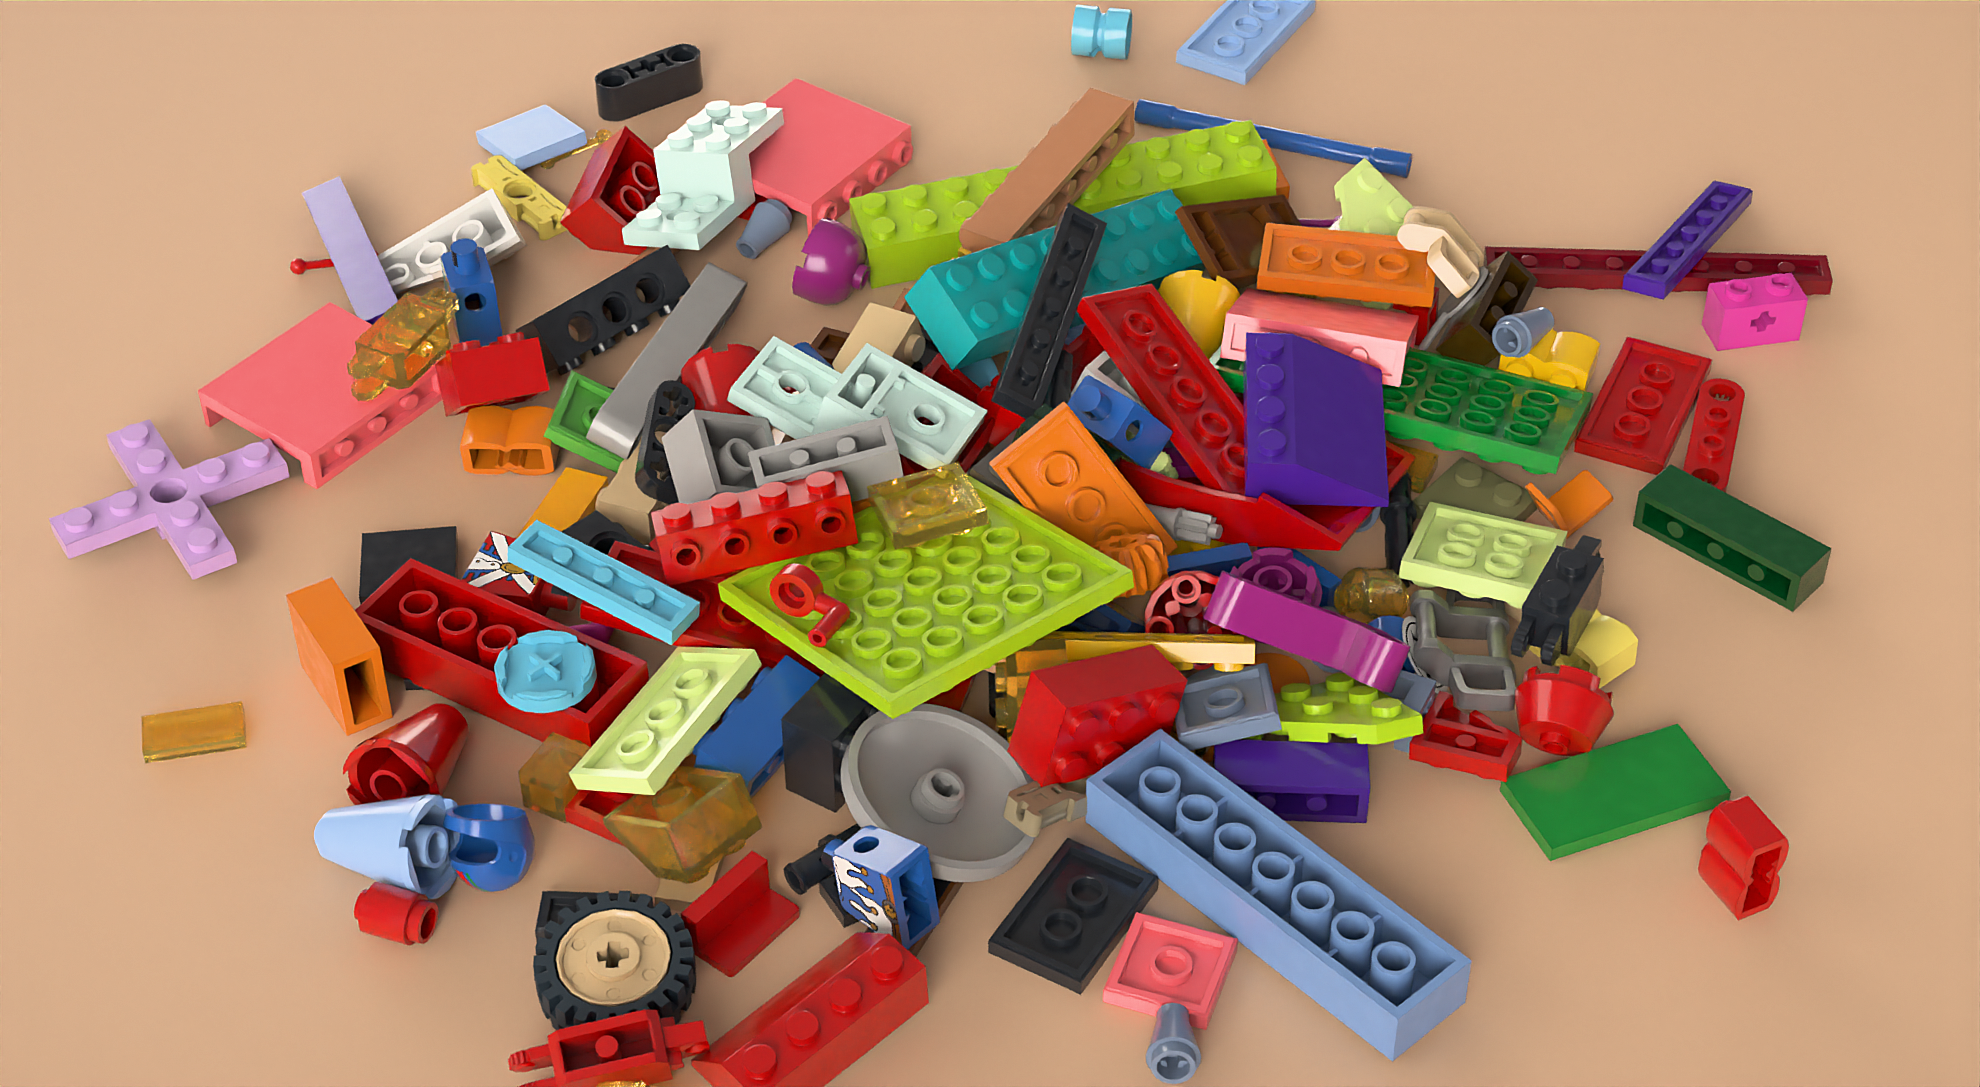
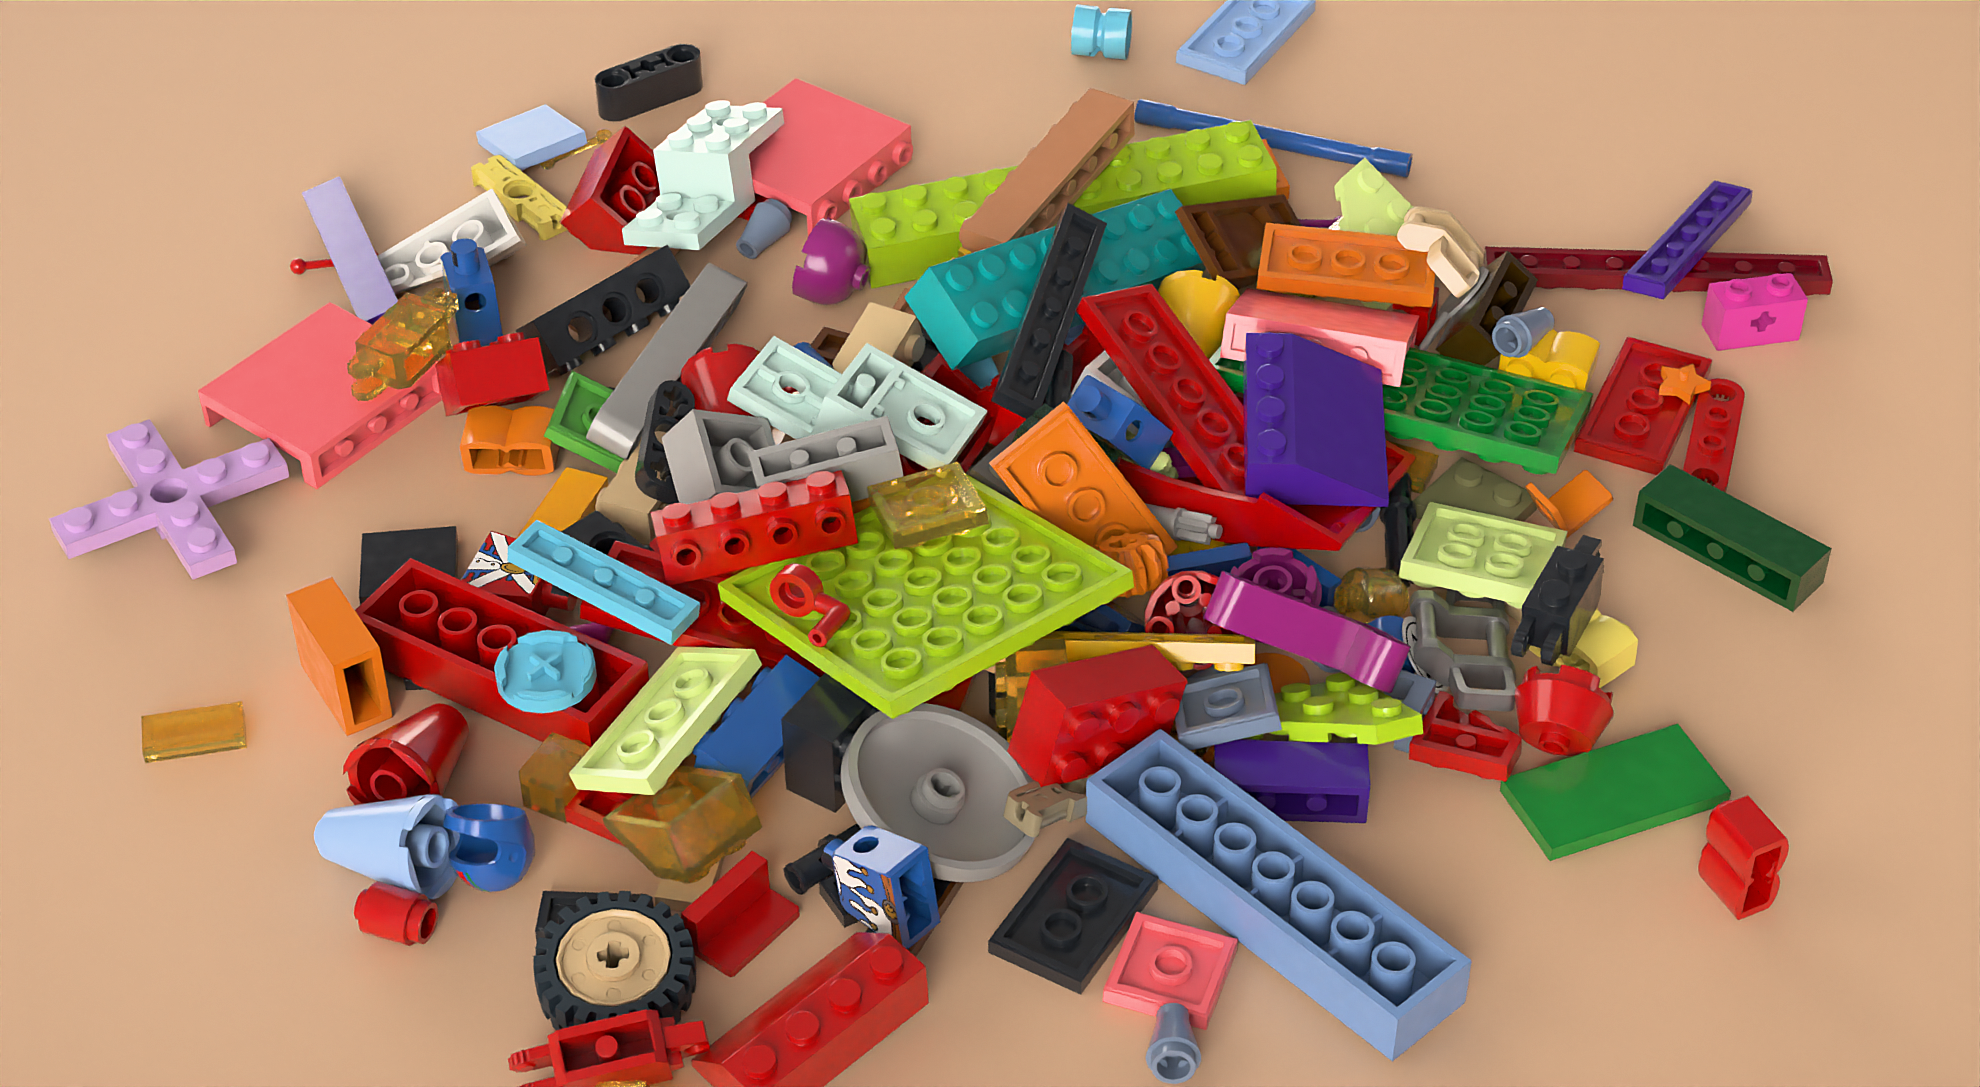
none -> orange piece [1659,364,1711,404]

